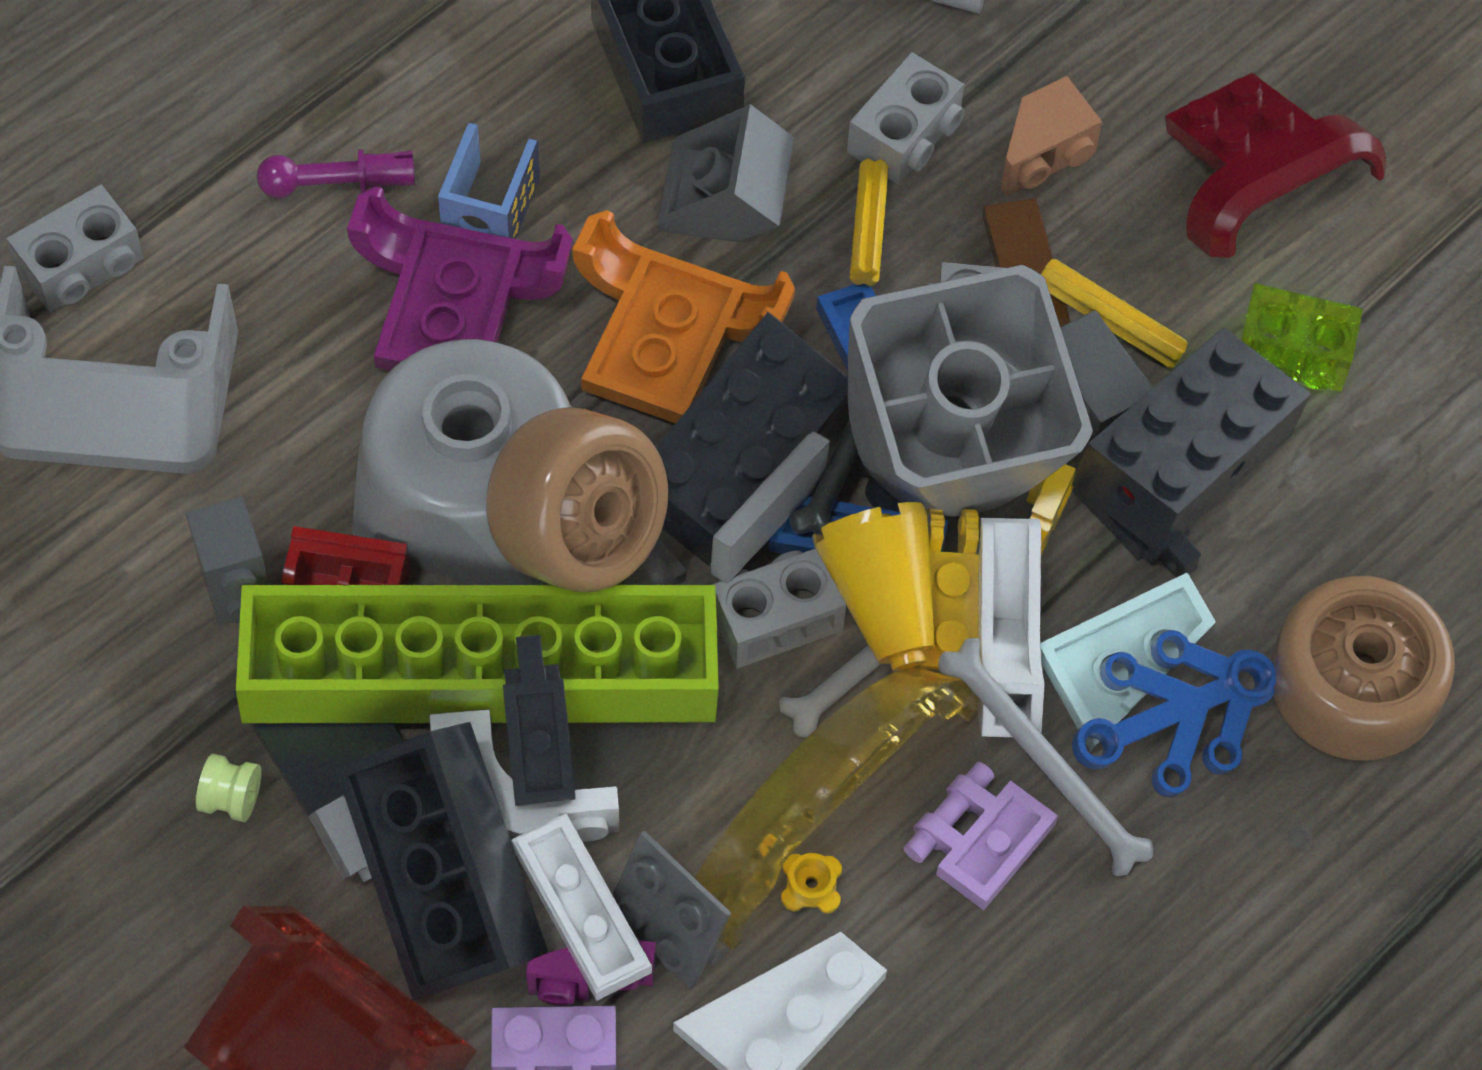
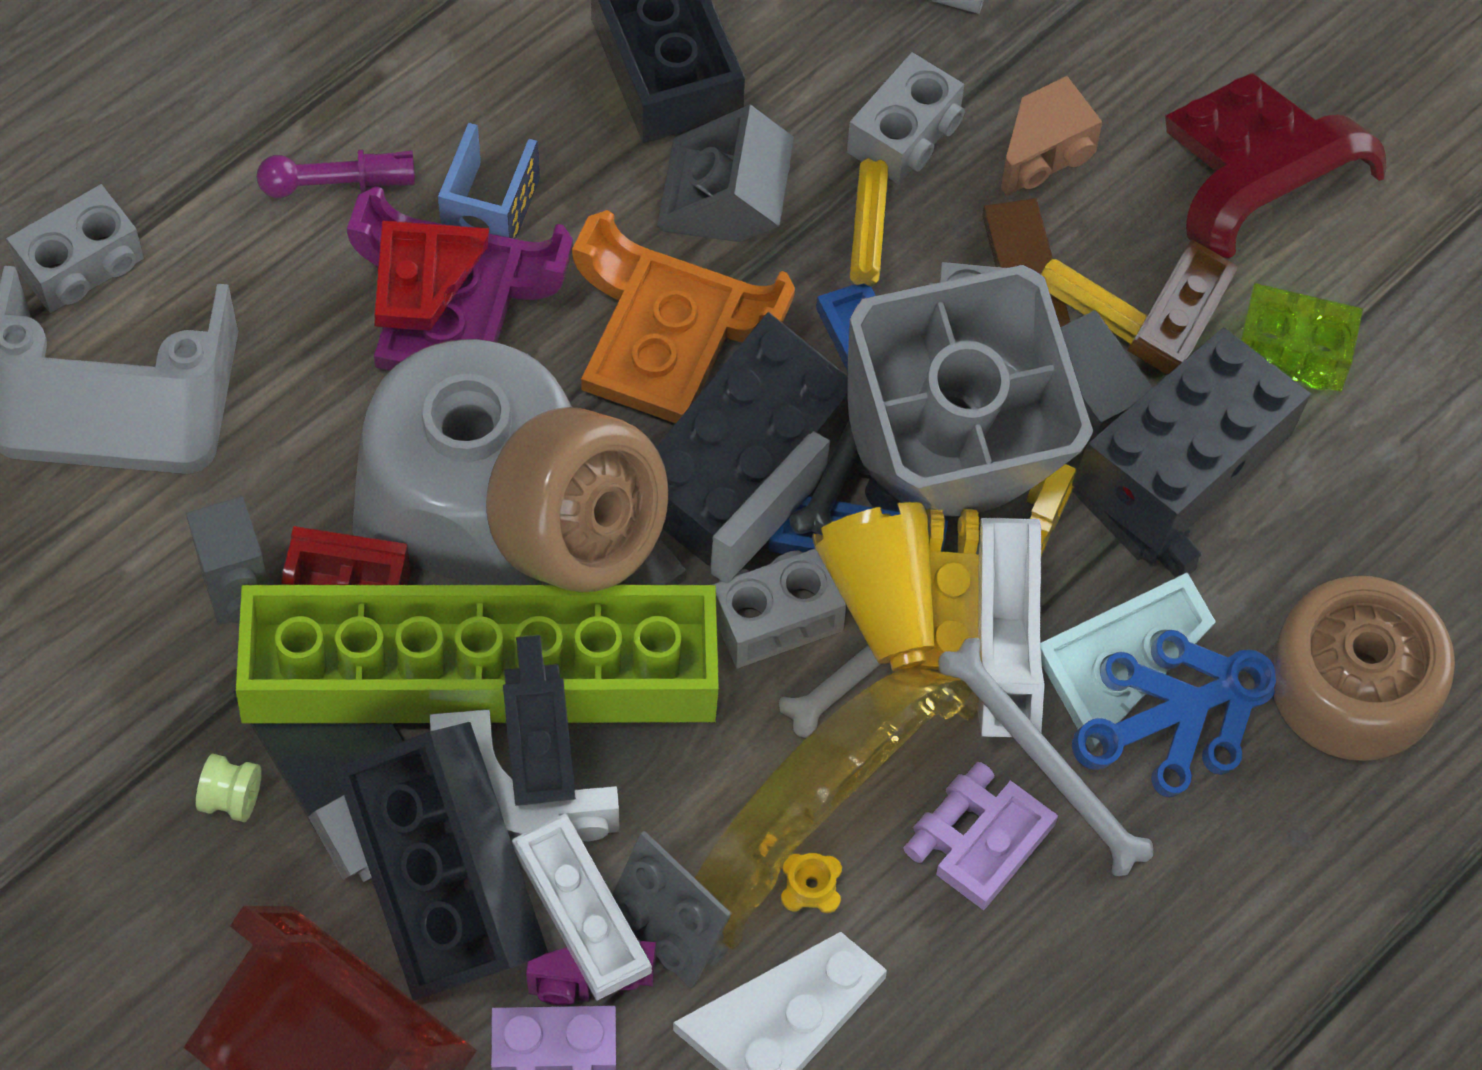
none -> red wing [374,220,489,331]
none -> tile [1127,239,1238,375]

